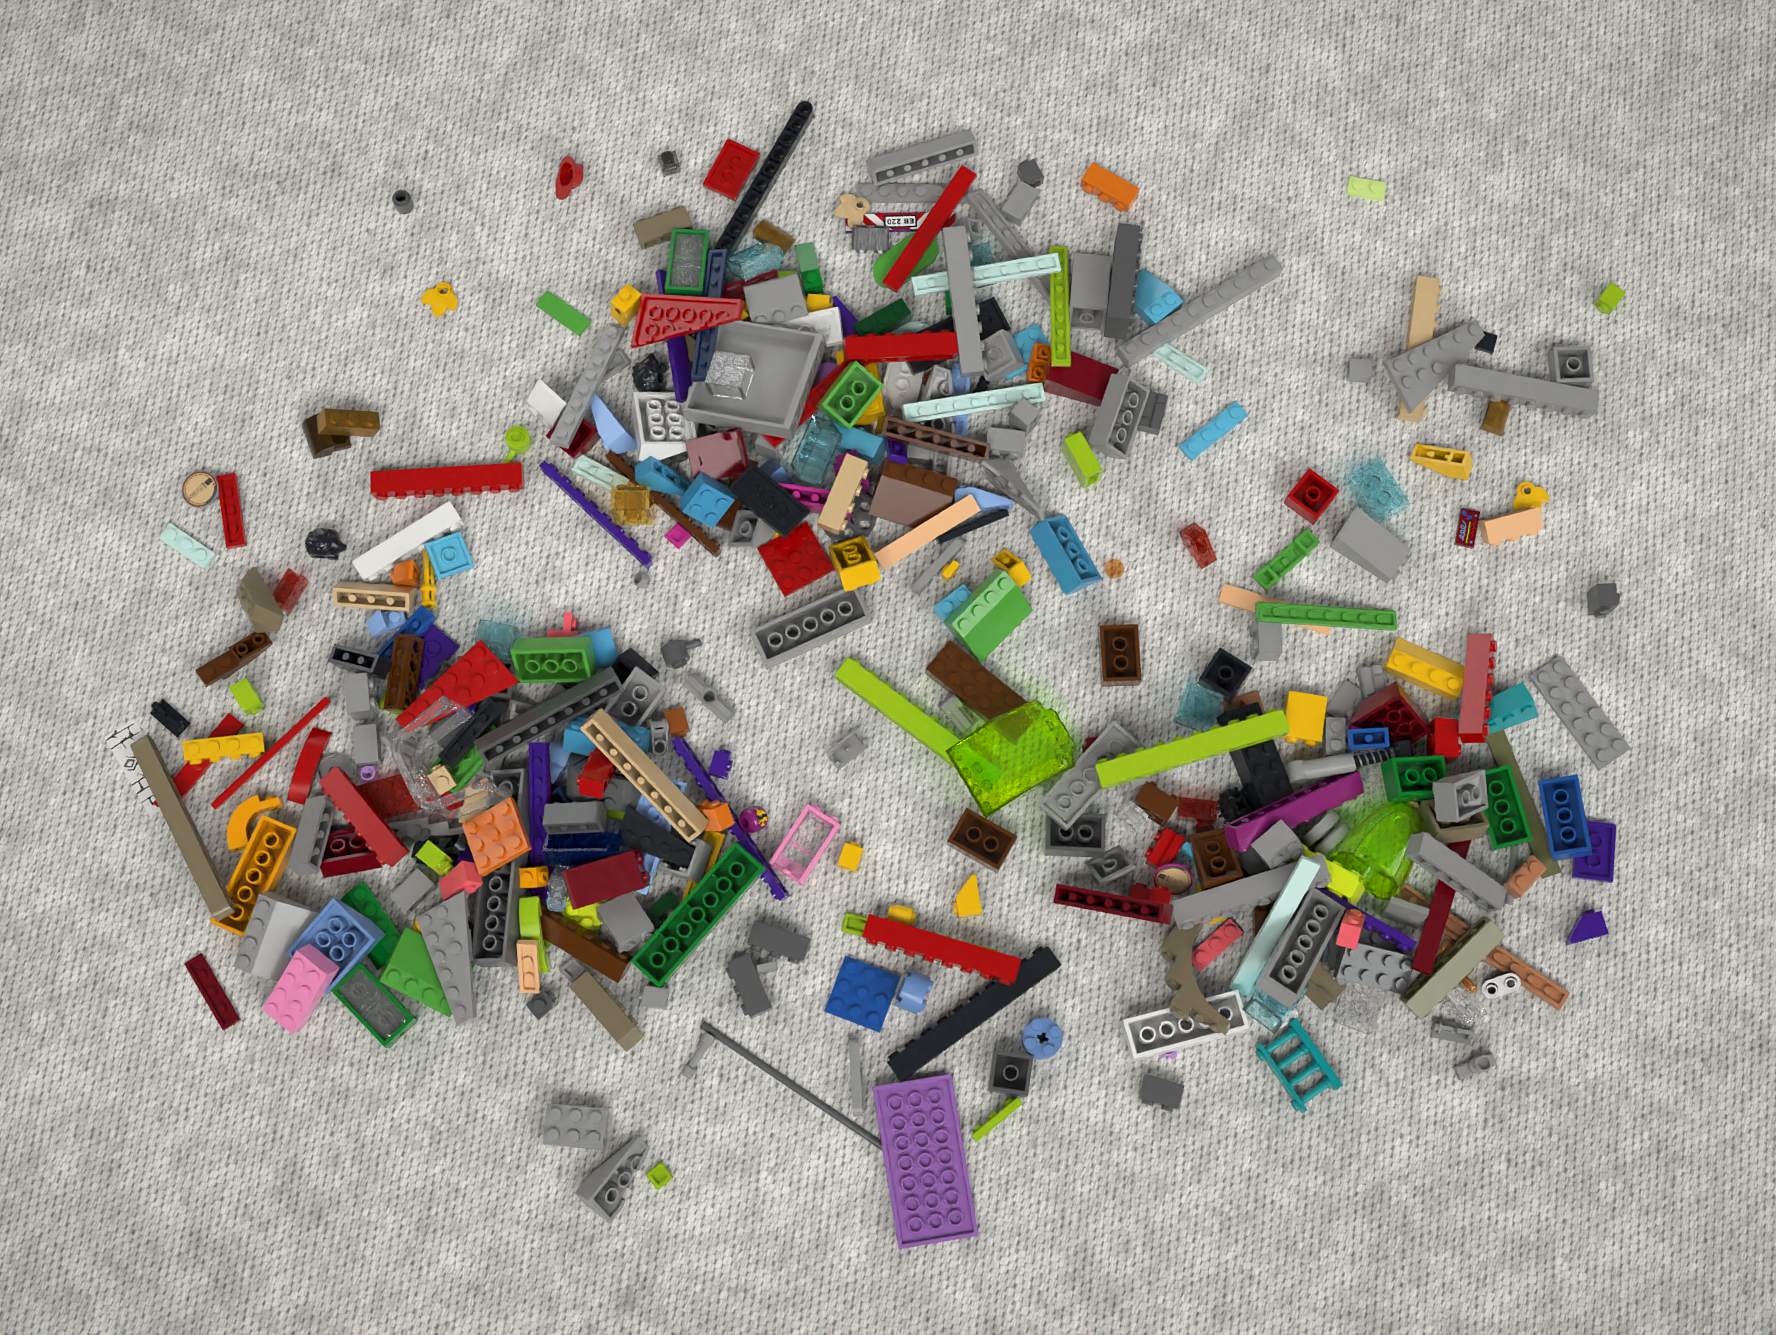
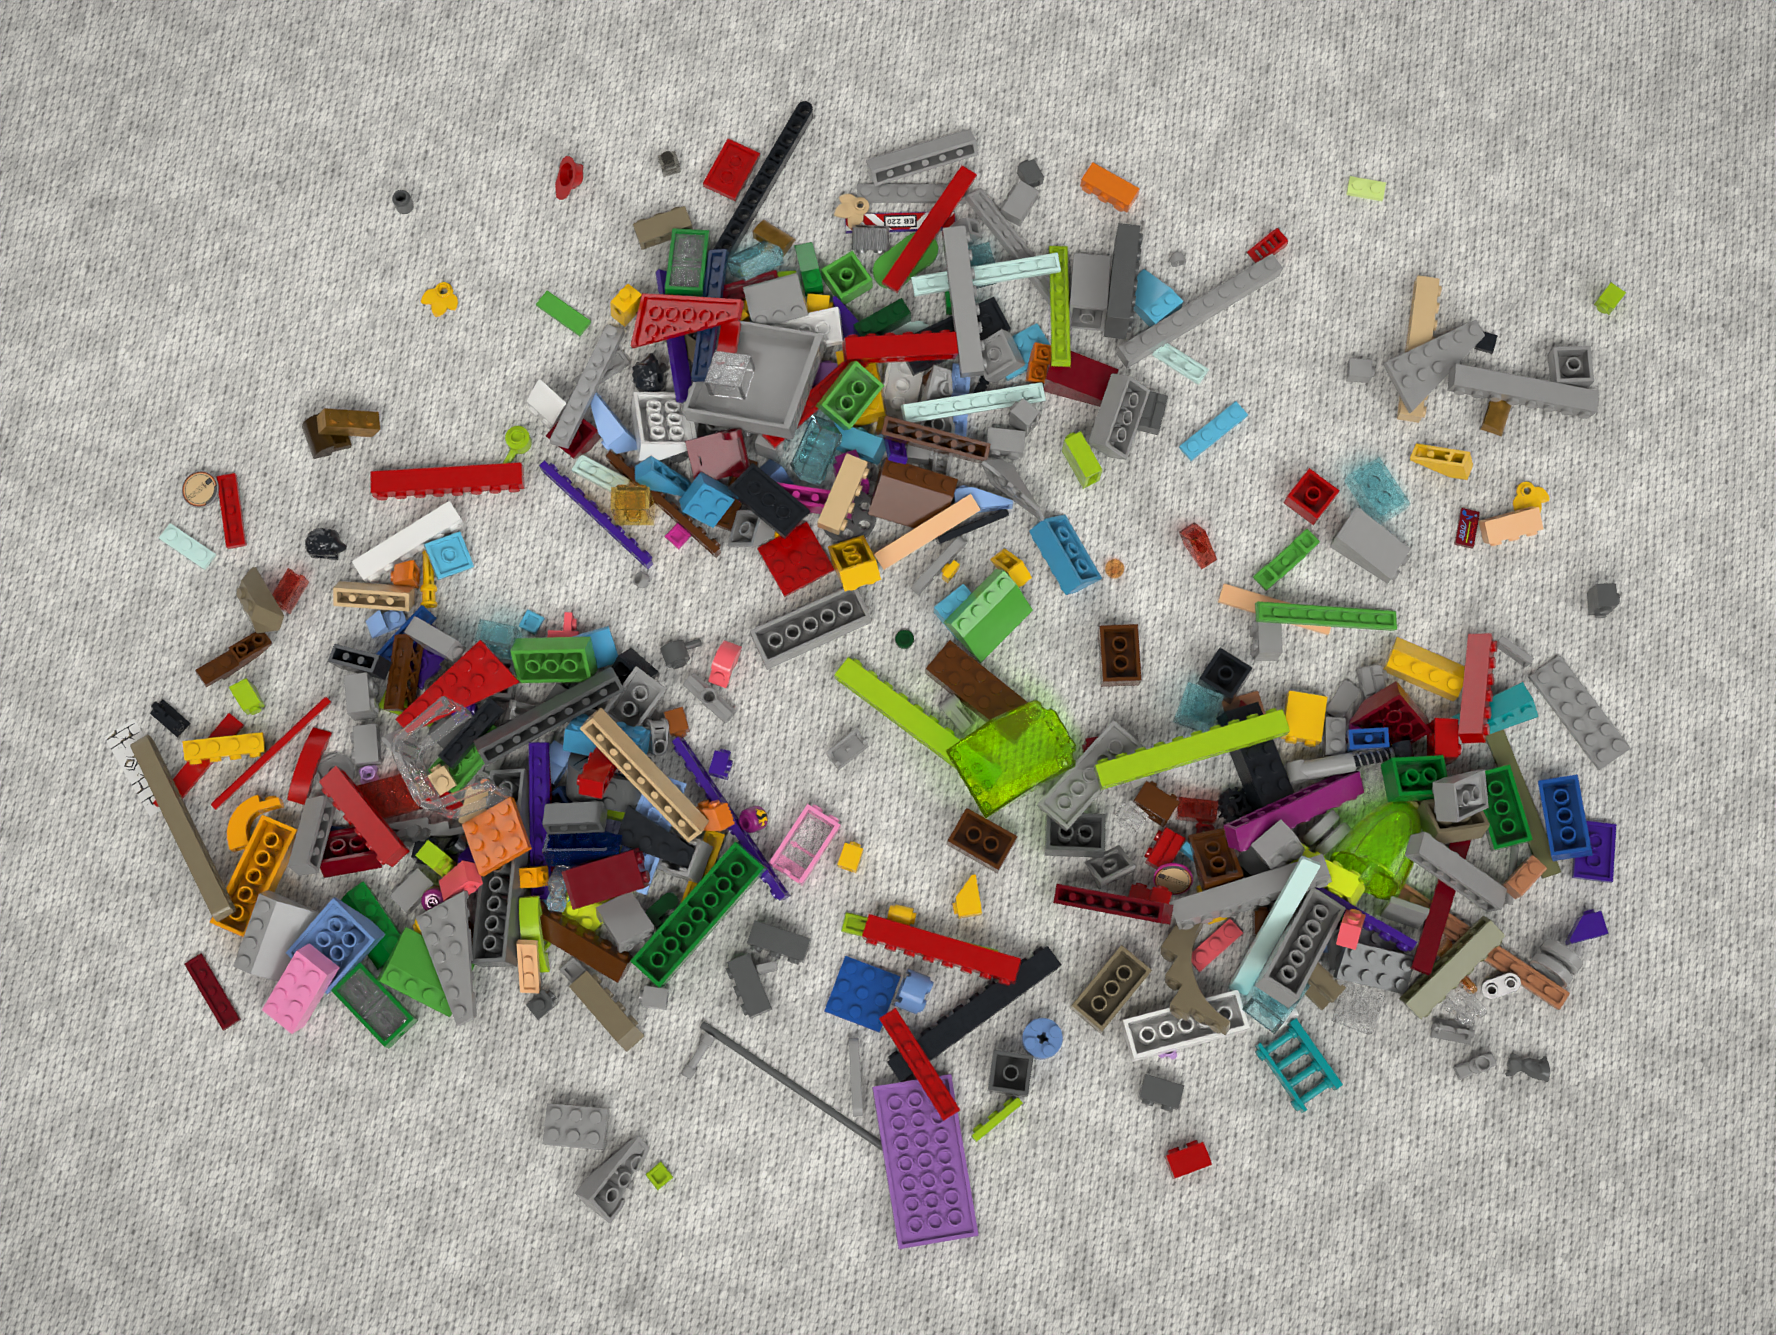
none -> light grey slope [404,616,466,663]
none -> magenta head [421,885,444,911]
none -> medium azure tile [519,609,545,635]
none -> coral brick [708,640,742,688]
none -> red tile [716,321,741,356]
none -> bright green brick [821,251,873,305]
none -> red tile [879,1008,960,1121]
none -> dark green tile [895,630,914,649]
none -> dark tan brick [1070,945,1152,1034]
none -> red brick [1164,1140,1212,1179]
none -> light grey hinge [1170,251,1186,267]
none -> red slope [1247,228,1288,263]
none -> light grey tile [1497,636,1534,668]
none -> dark grey animal [1505,1053,1550,1082]
none -> light grey wheel [1530,939,1583,988]

